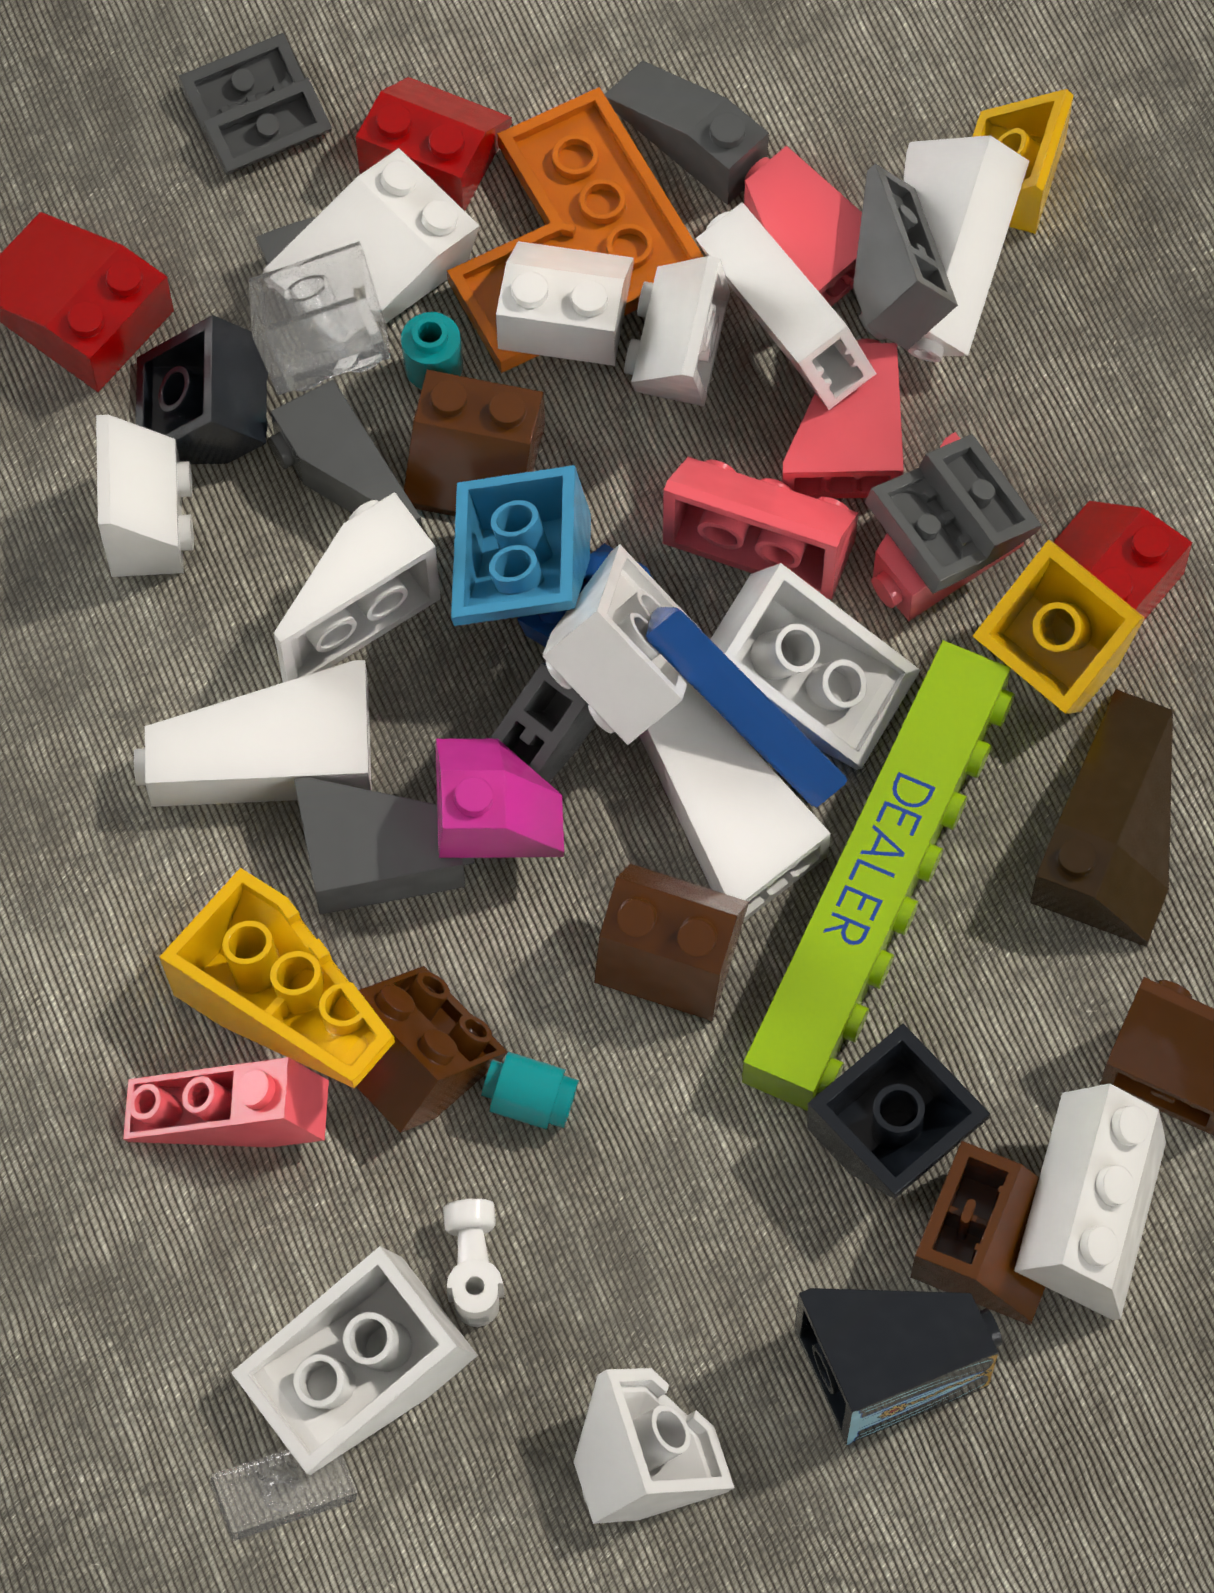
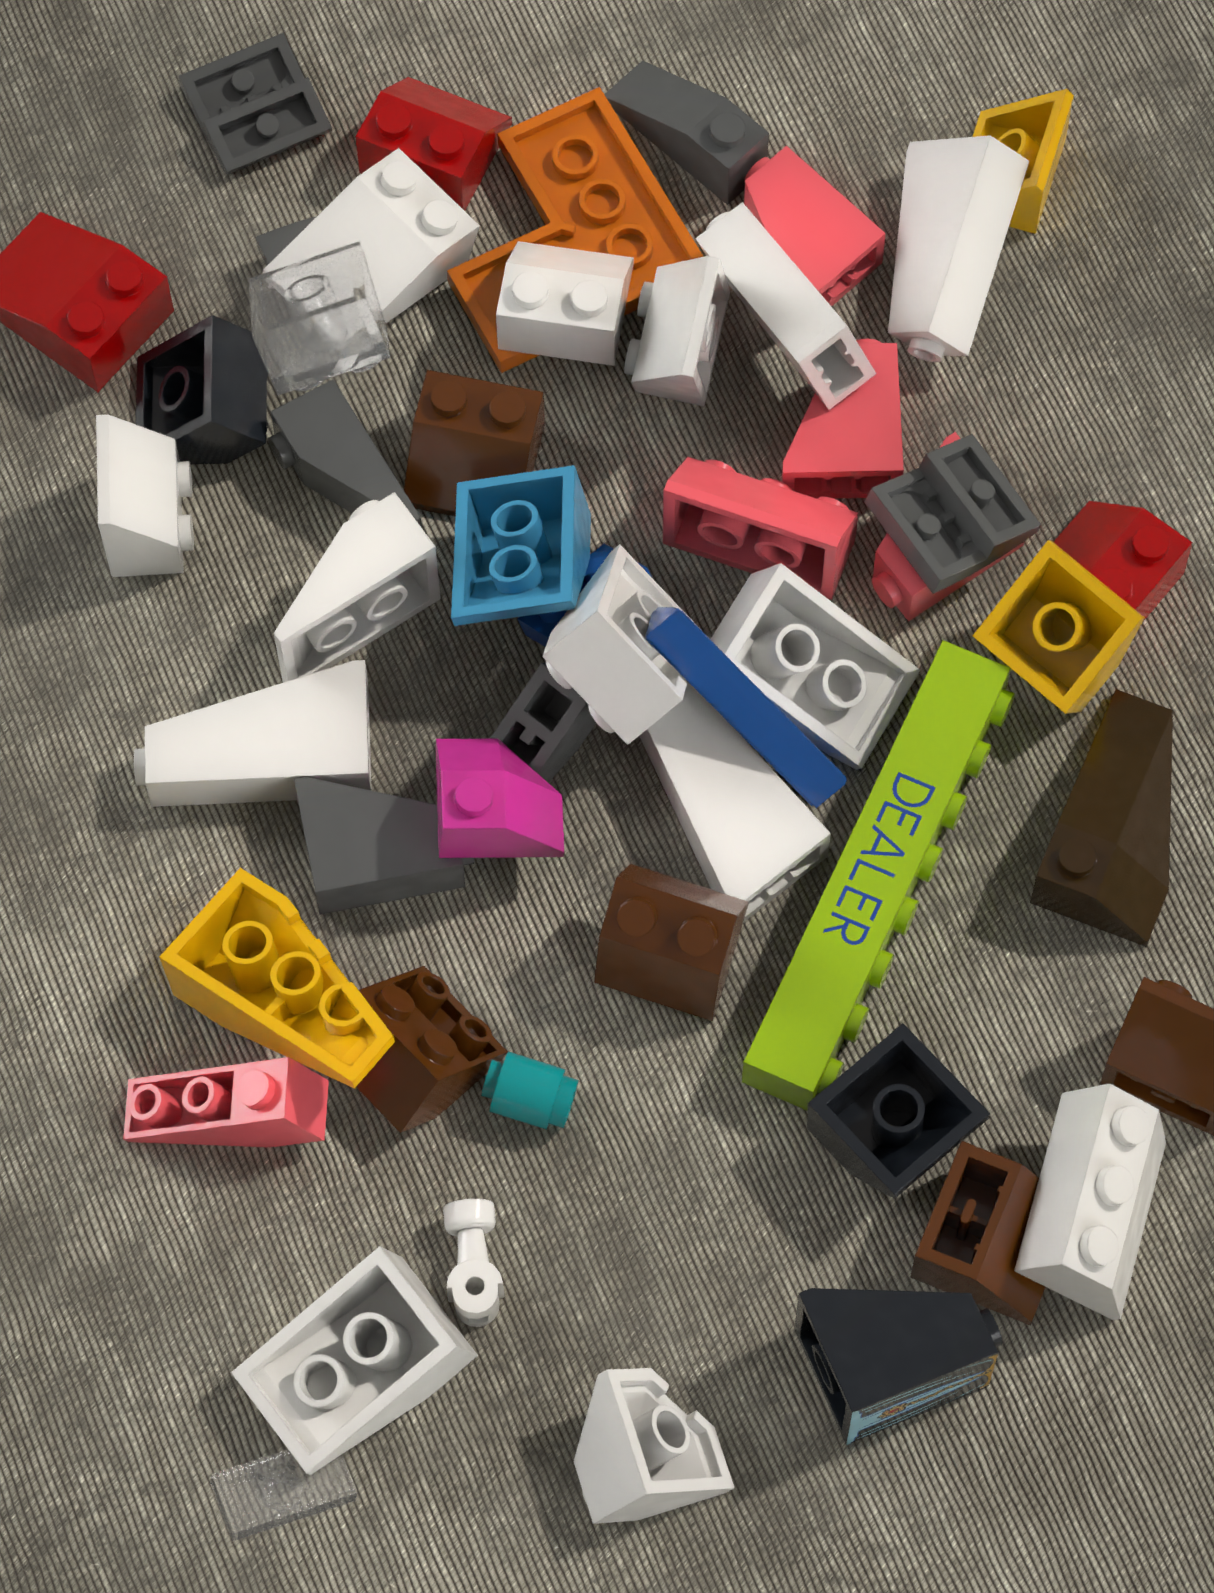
teal brick [401,312,463,390] -> none
dark grey slope [853,163,958,351] -> none

